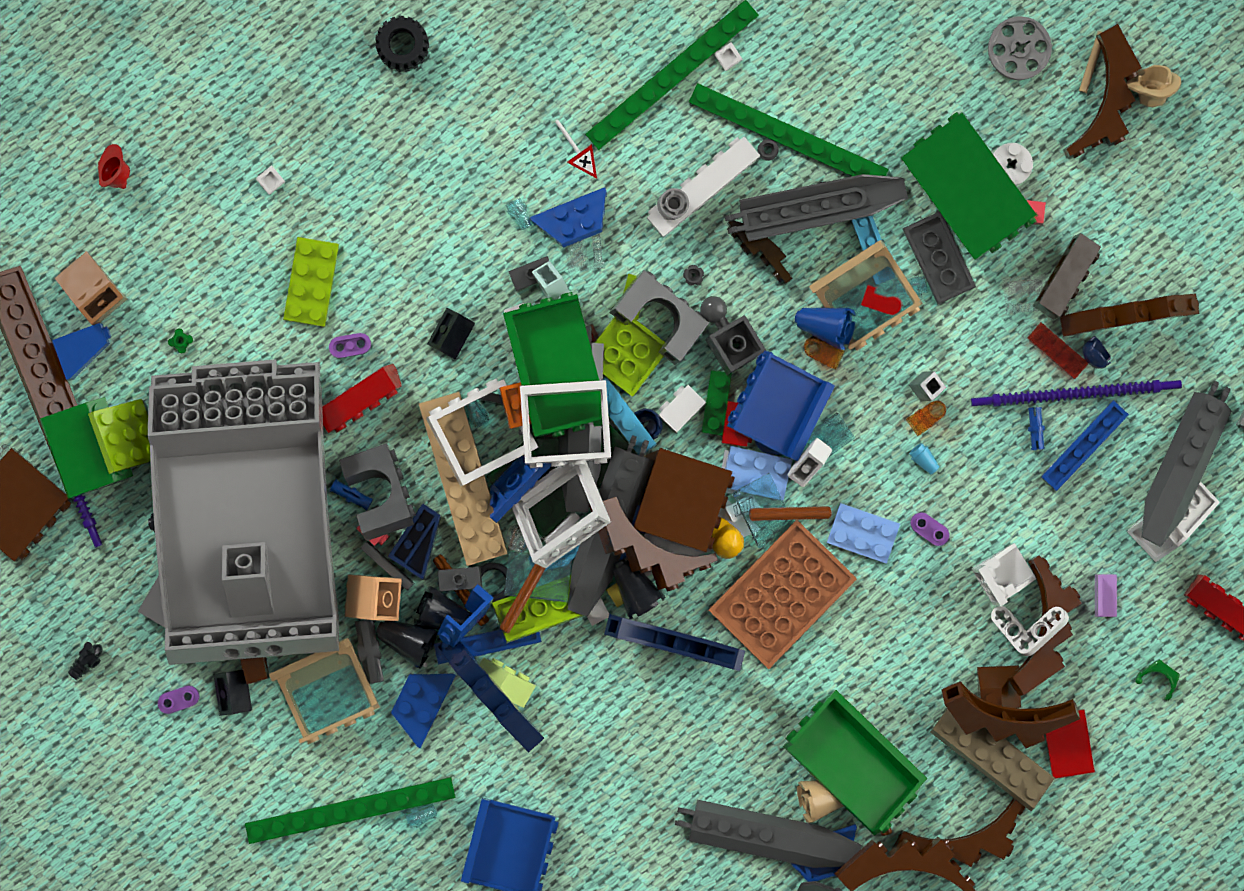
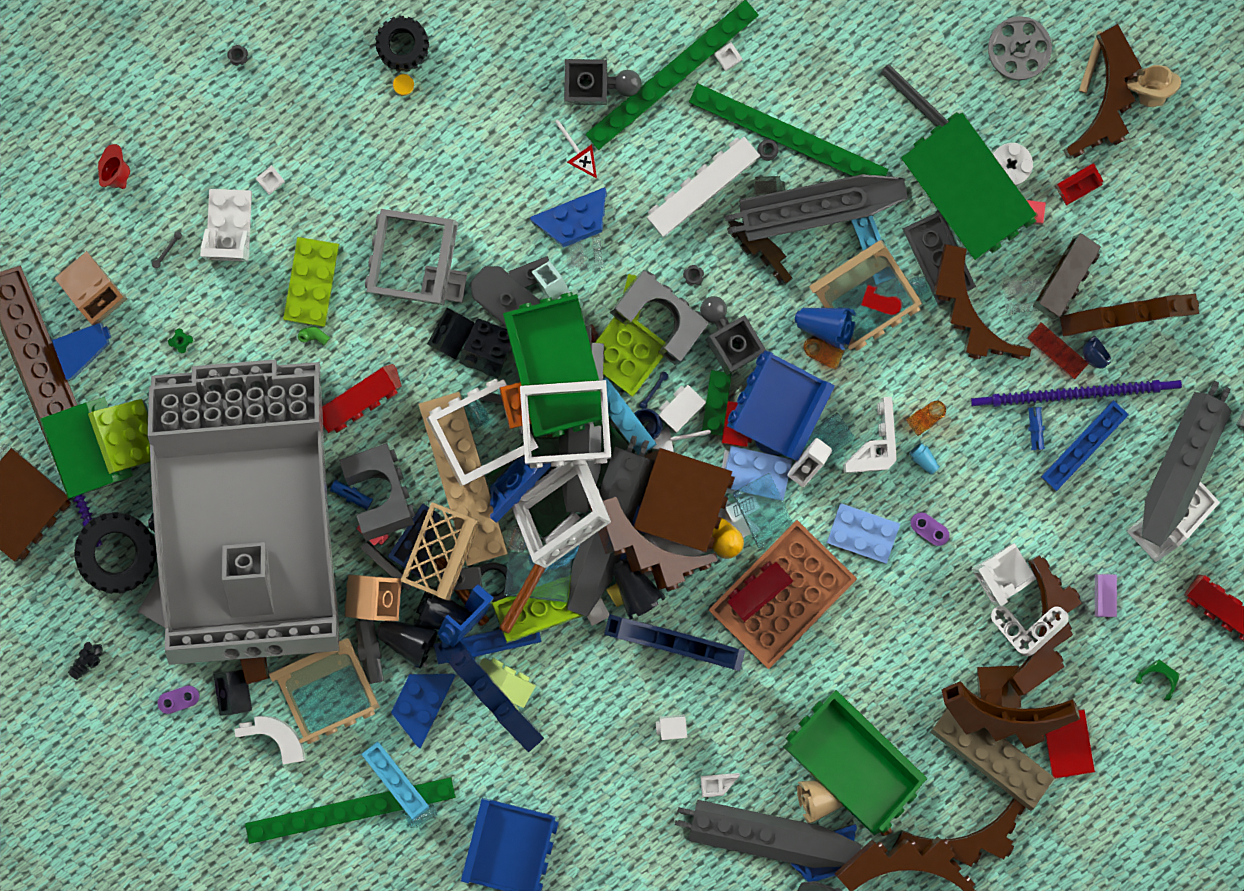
medium lavender plate [329,333,371,358] -> none
clear light blue cone [505,198,532,230] -> none
light grey wheel [657,188,689,220] -> none
dark orange axle [749,506,831,521] -> none
flat silver brick [909,371,947,401] -> none
none -> black tyre [74,512,156,594]
none -> dark grey hinge [152,232,182,268]
none -> white bracket [200,189,252,262]
none -> dark grey plate [227,45,248,66]
none -> white arch [234,716,306,764]
none -> bright green arm [298,326,330,346]
none -> medium azure plate [361,742,430,821]
none -> light grey window [365,209,458,305]
none -> yellow tile [393,74,414,96]
none -> tan fence [401,502,481,600]
none -> light grey plate [421,266,468,303]
none -> black bracket [459,319,511,378]
none -> dark grey shield [470,266,540,326]
none -> dark grey brick [564,59,641,105]
none -> dark blue hinge [639,372,668,409]
none -> white piece [652,427,711,452]
none -> white brick [656,714,687,740]
none -> white tile [701,773,740,798]
none -> dark red slope [727,561,793,622]
none -> clear smoke brick [754,176,785,197]
none -> white bracket [843,397,897,473]
none -> dark grey axle [881,64,949,127]
none -> reddish brown arch [934,244,1031,360]
none -> red hinge [1055,163,1104,206]

